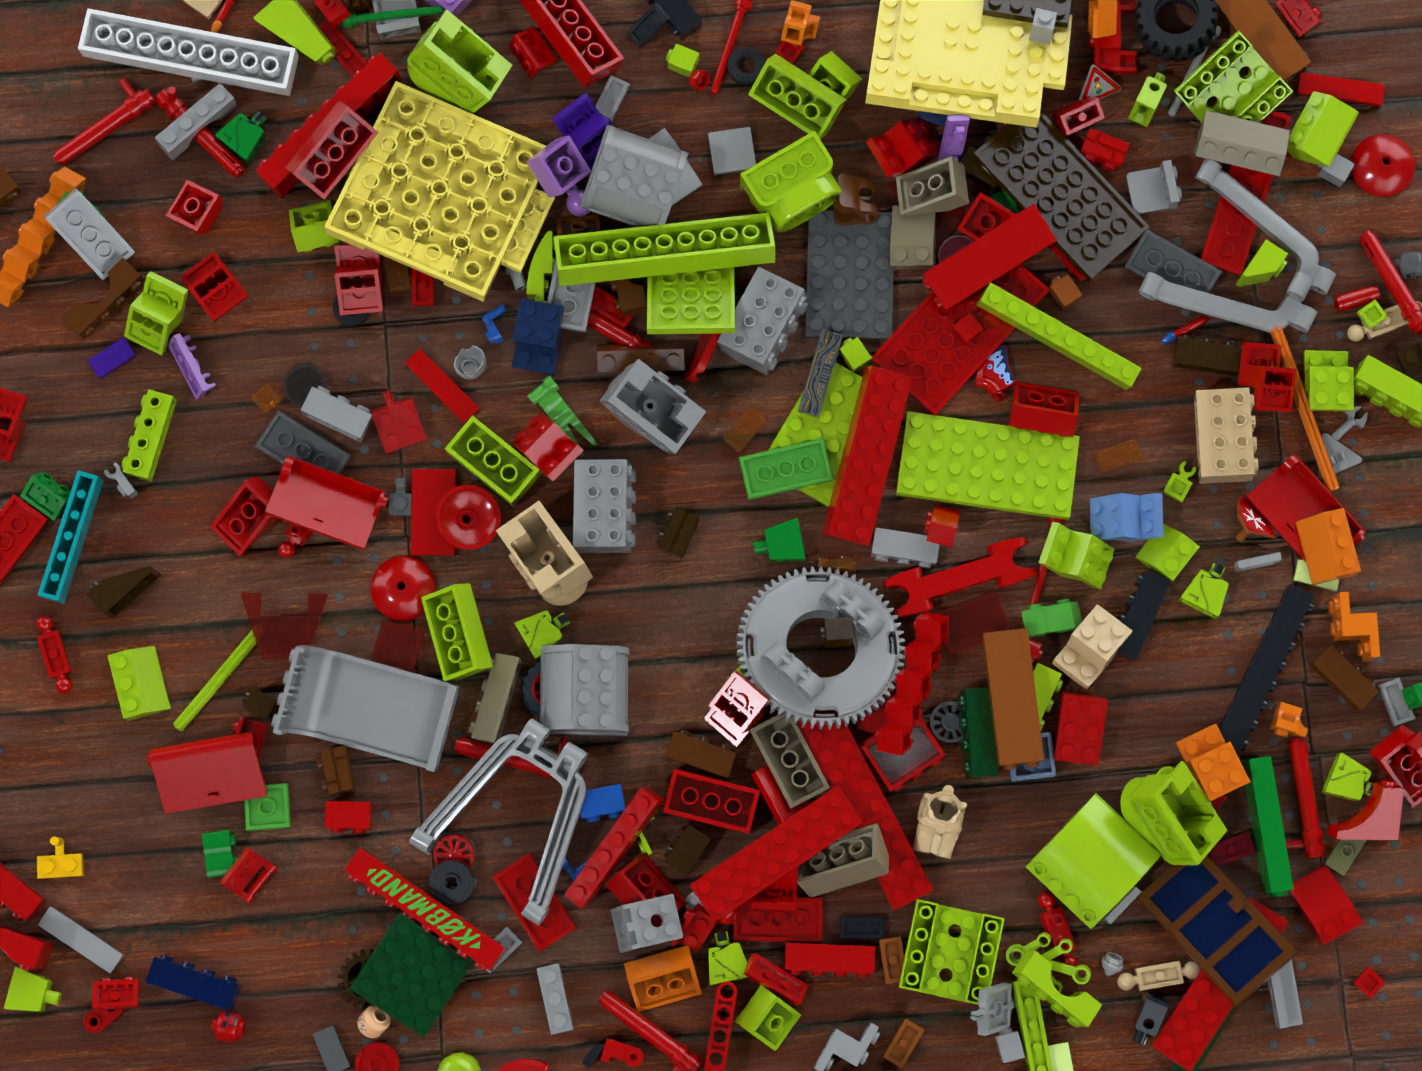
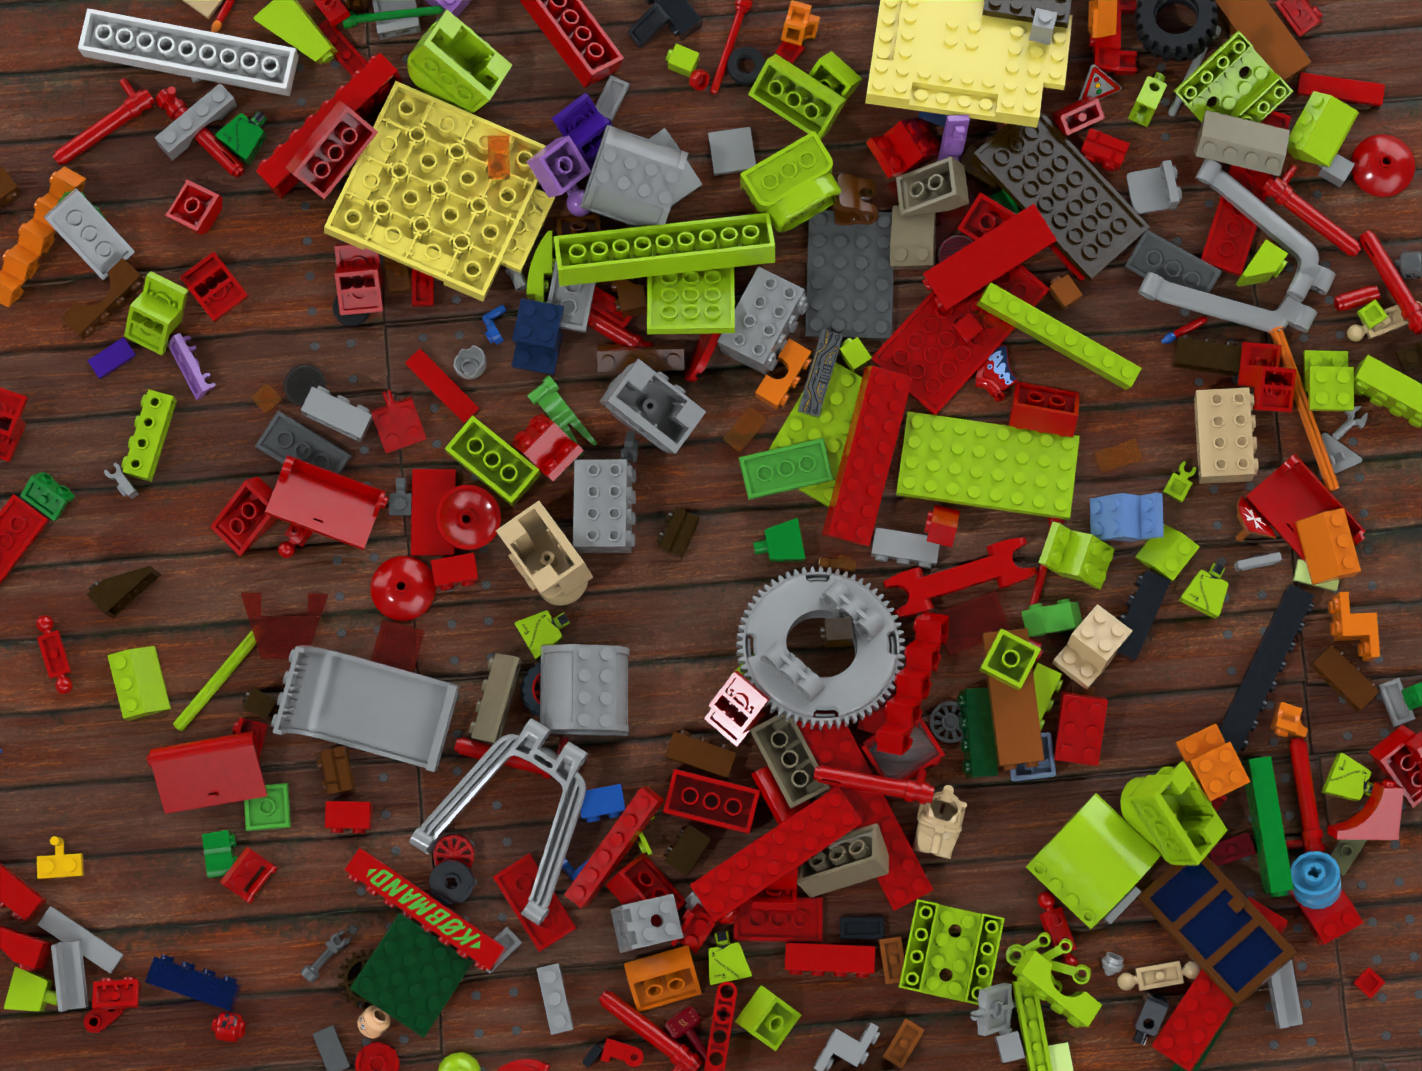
teal brick [38,470,104,604] -> none
lime slope [289,200,340,252] -> none
lime brick [421,583,493,682] -> none
red bracket [509,26,557,79] -> none
red plate [743,953,809,1006] -> none
none -> light grey panel [51,940,89,1012]
none -> dark grey bar [300,930,352,983]
none -> red brick [431,553,480,591]
none -> clear orange plate [487,135,510,179]
none -> dark grey plate [620,430,639,463]
none -> dark red piece [664,1005,711,1060]
none -> orange arch [755,338,812,410]
none -> red cylinder [813,765,935,805]
none -> lime brick [979,628,1041,691]
none -> red cylinder [1261,164,1362,257]
none -> dark azure wheel [1290,851,1342,909]

